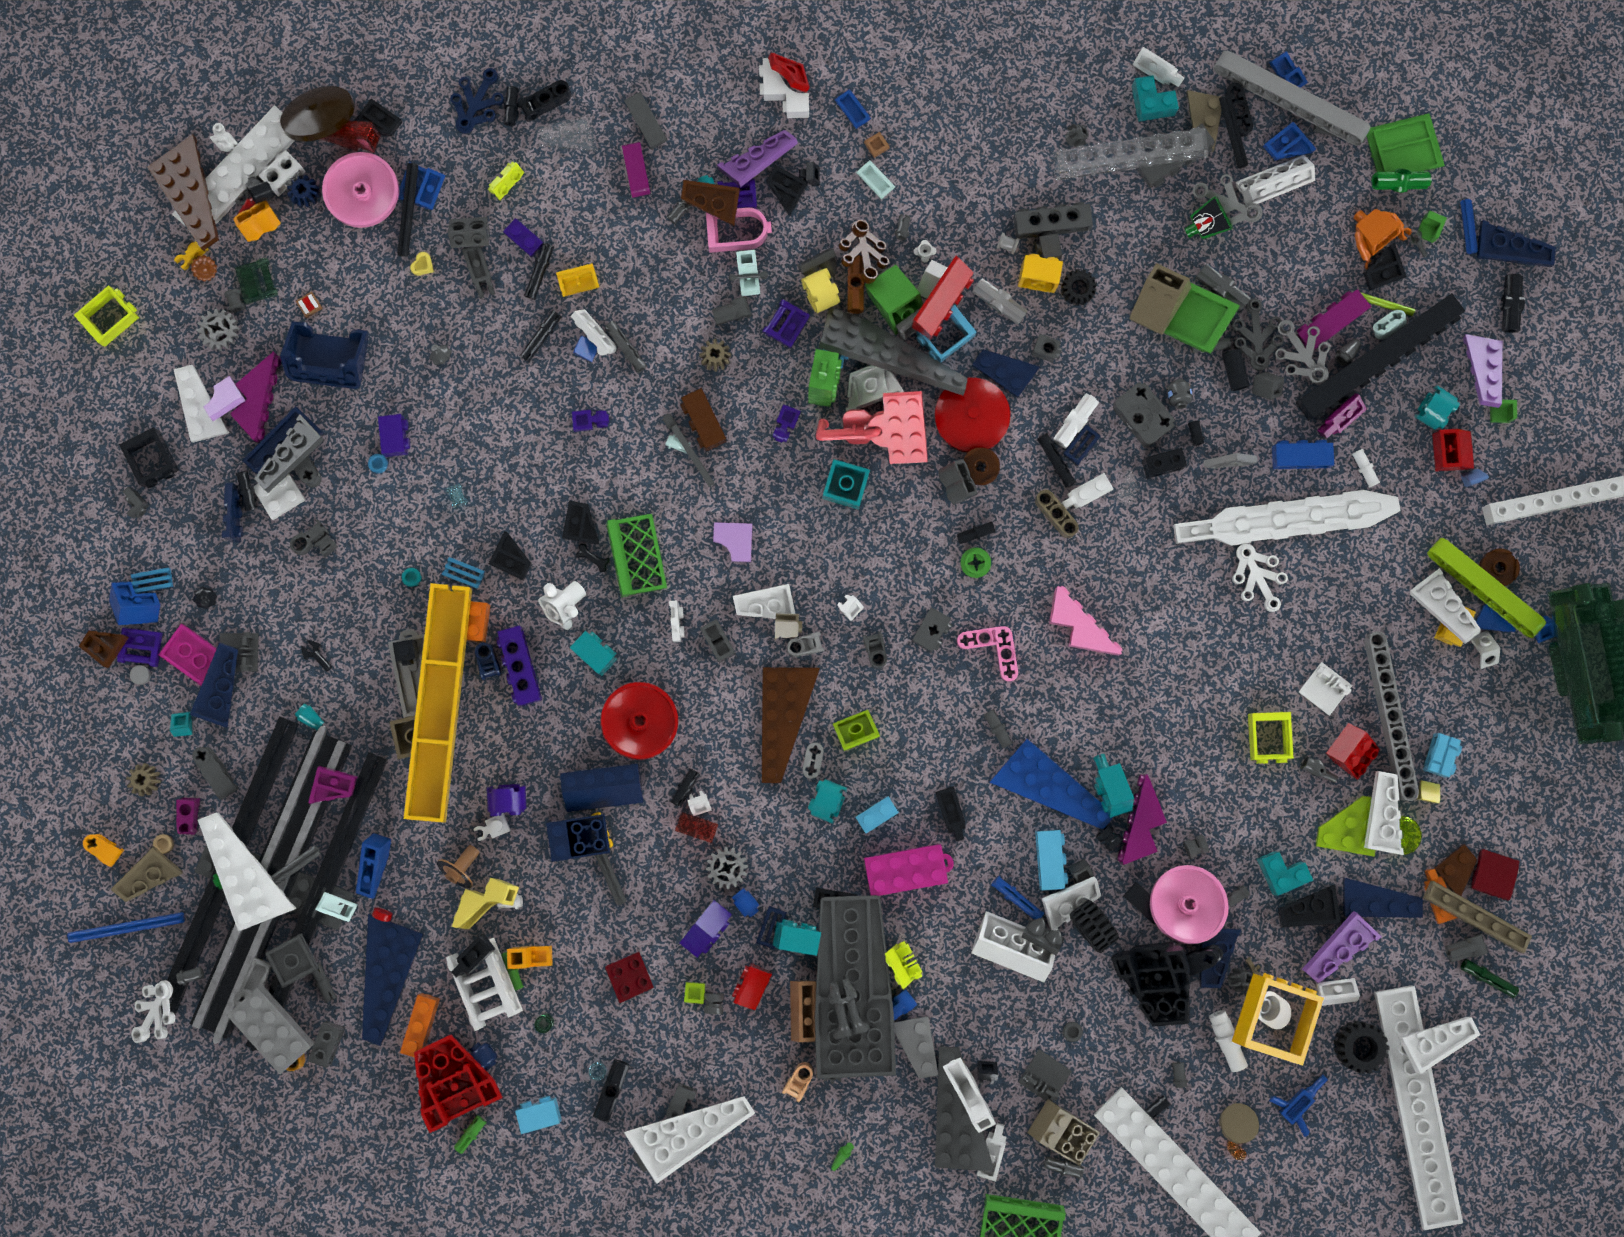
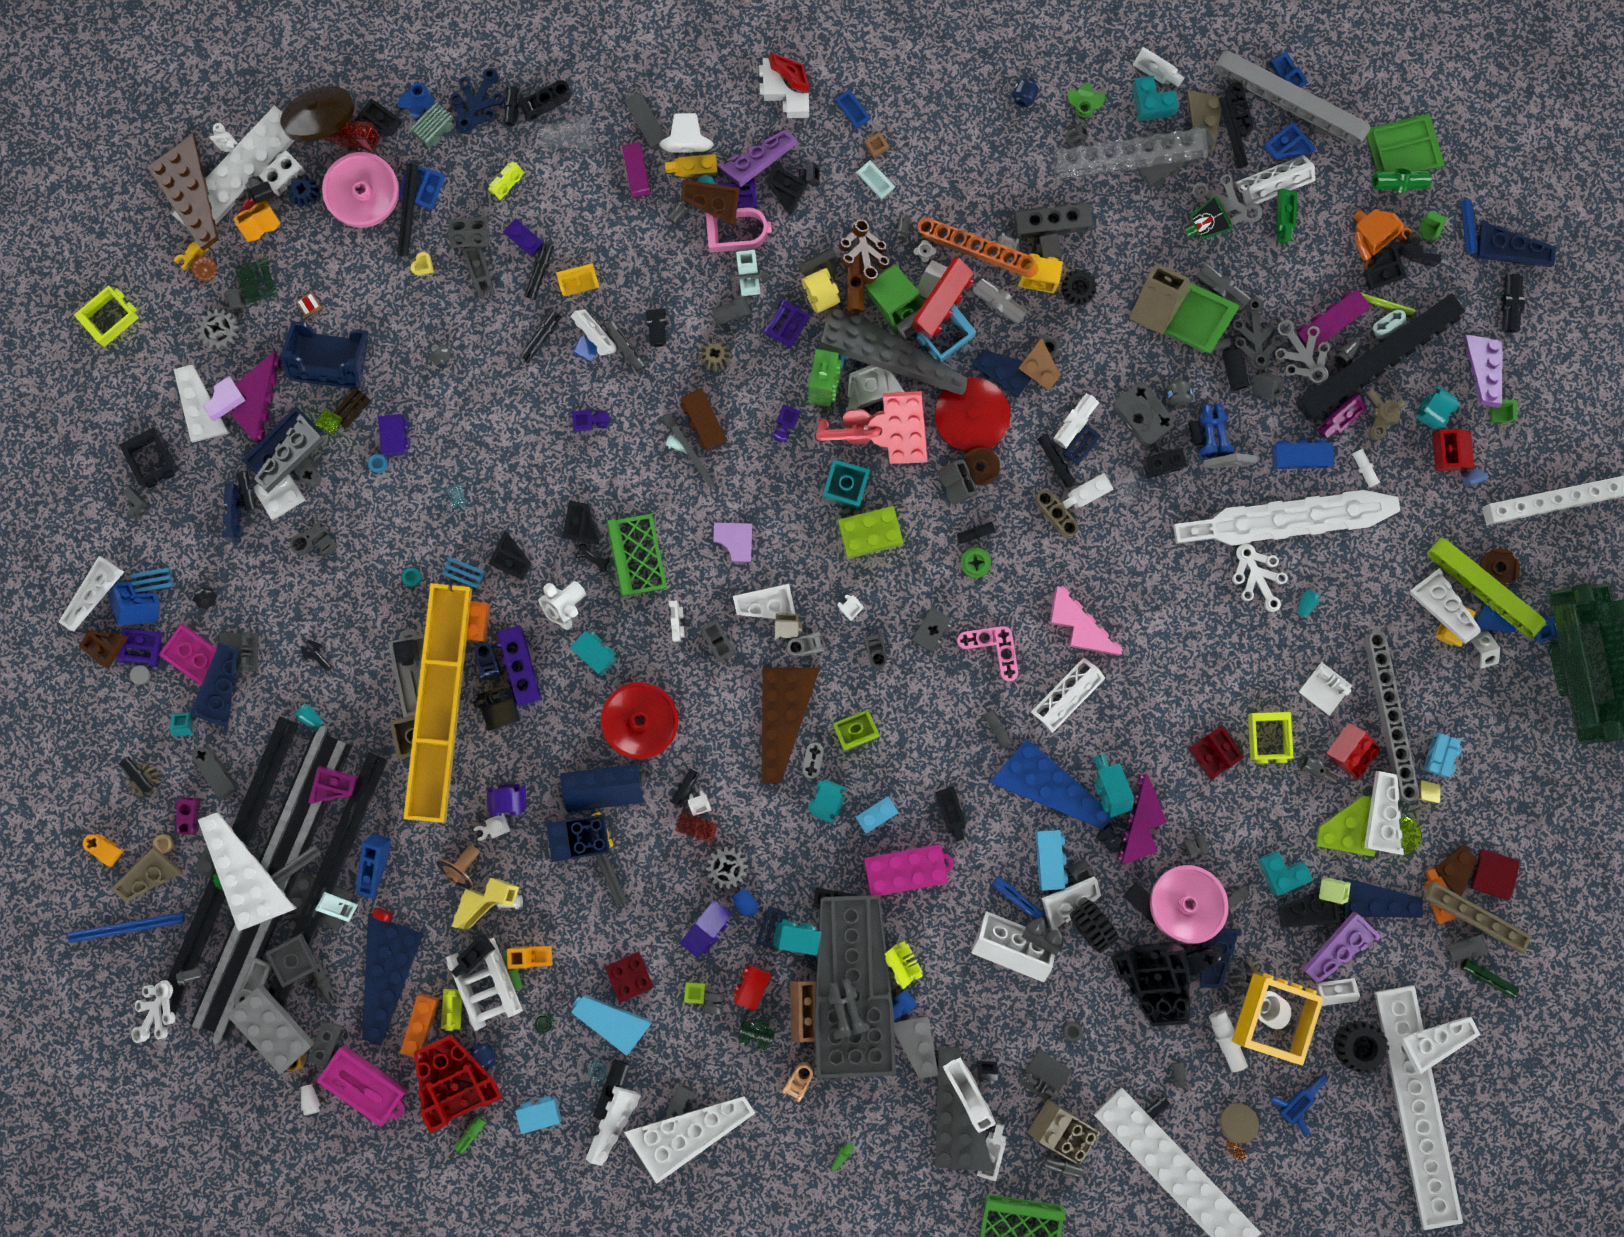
none -> white wing [59,556,124,631]
none -> black pin [119,756,154,794]
none -> white cone [300,1084,321,1116]
none -> clear neon green tile [315,409,342,435]
none -> dark pink piece [316,1045,409,1127]
none -> dark brown tile [331,387,371,429]
none -> blue plate [398,83,434,120]
none -> sand green brick [410,102,454,148]
none -> neon yellow hinge [441,989,462,1031]
none -> black hinge [473,683,520,731]
none -> medium azure slope [571,995,652,1056]
none -> white wing [586,1086,641,1166]
none -> black piece [646,308,667,347]
none -> white piece [659,113,714,153]
none -> yellow hinge [665,154,718,177]
none -> clear green hips [738,1016,776,1051]
none -> lime brick [838,506,903,559]
none -> orange beam [917,218,1038,278]
none -> dark blue head [1012,77,1039,107]
none -> medium nougat wing [1019,338,1061,390]
none -> white fence [1031,658,1105,733]
none -> bright green plate [1068,82,1105,118]
none -> dark red slope [1188,725,1244,780]
none -> blue piece [1199,404,1235,458]
none -> green hinge [1276,188,1297,243]
none -> teal cone [1296,589,1321,618]
none -> yellowish green panel [1319,878,1351,904]
none -> dark tan piece [1366,389,1405,440]
none -> black slope [1398,244,1441,266]

